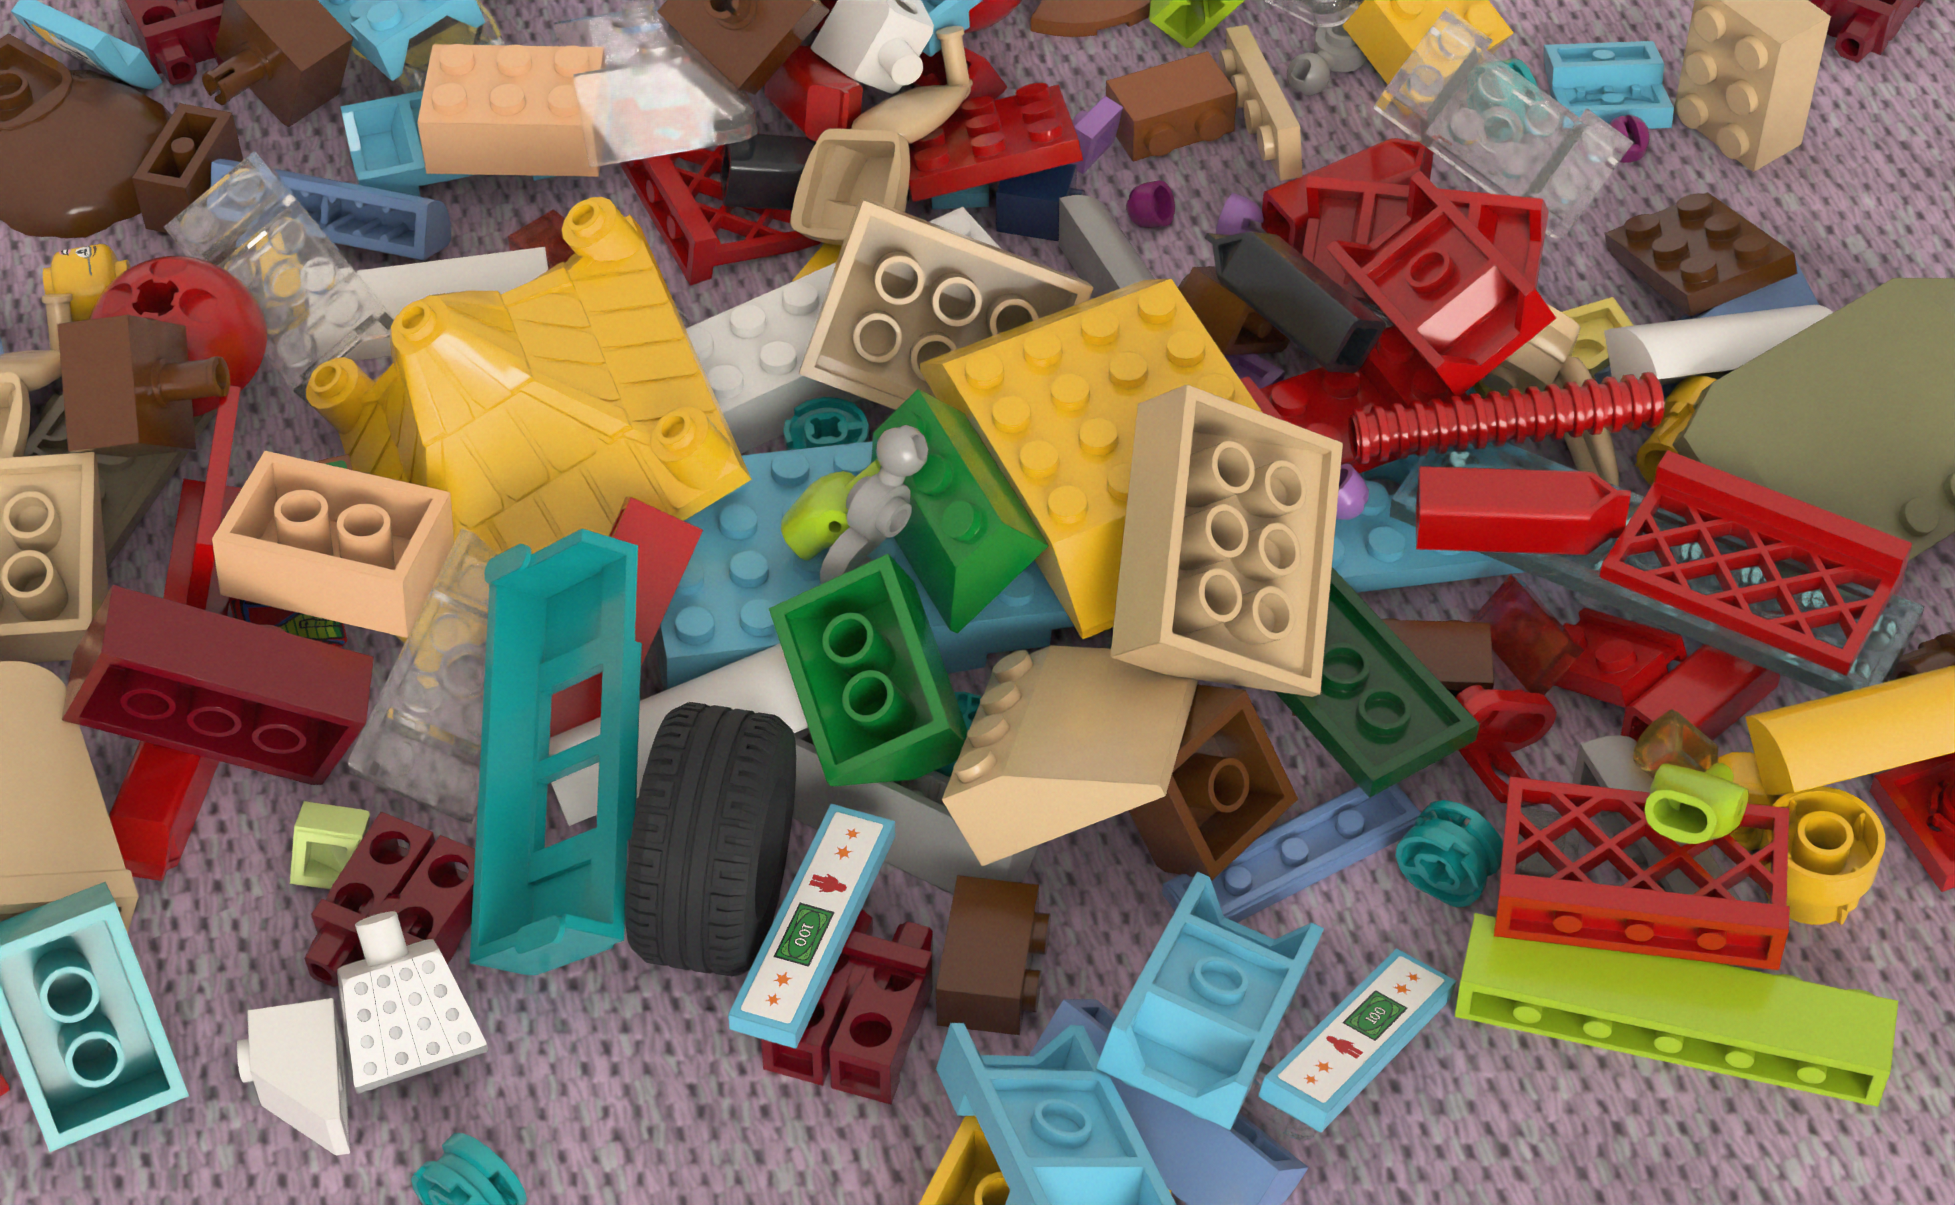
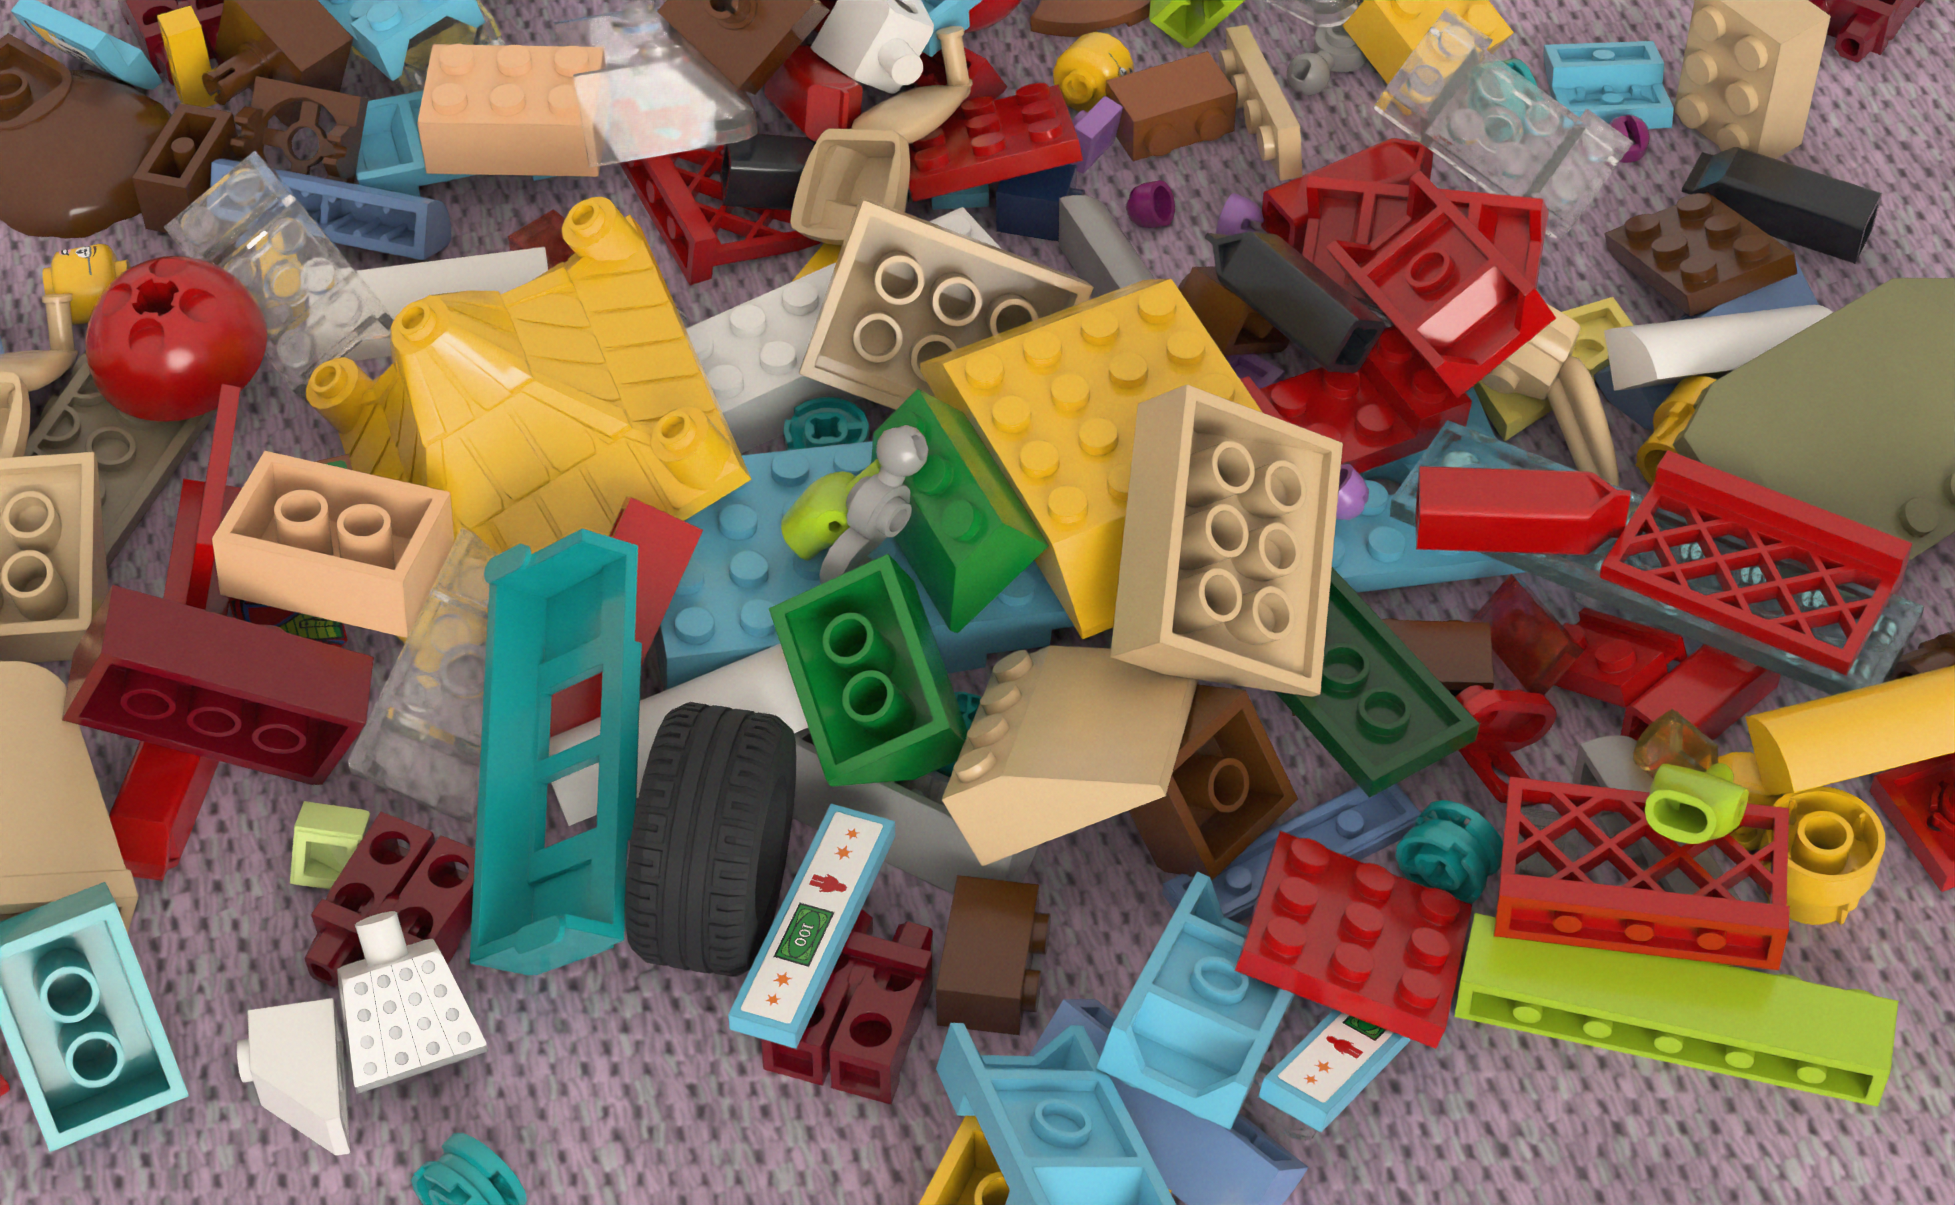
reddish brown brick [57,315,230,457] -> none
red piece [1348,372,1664,464] -> none
none -> yellow piece [157,6,218,108]
none -> reddish brown piece [230,76,369,184]
none -> yellow head [1053,32,1134,112]
none -> red plate [1234,831,1473,1049]
none -> black piece [1681,147,1882,264]

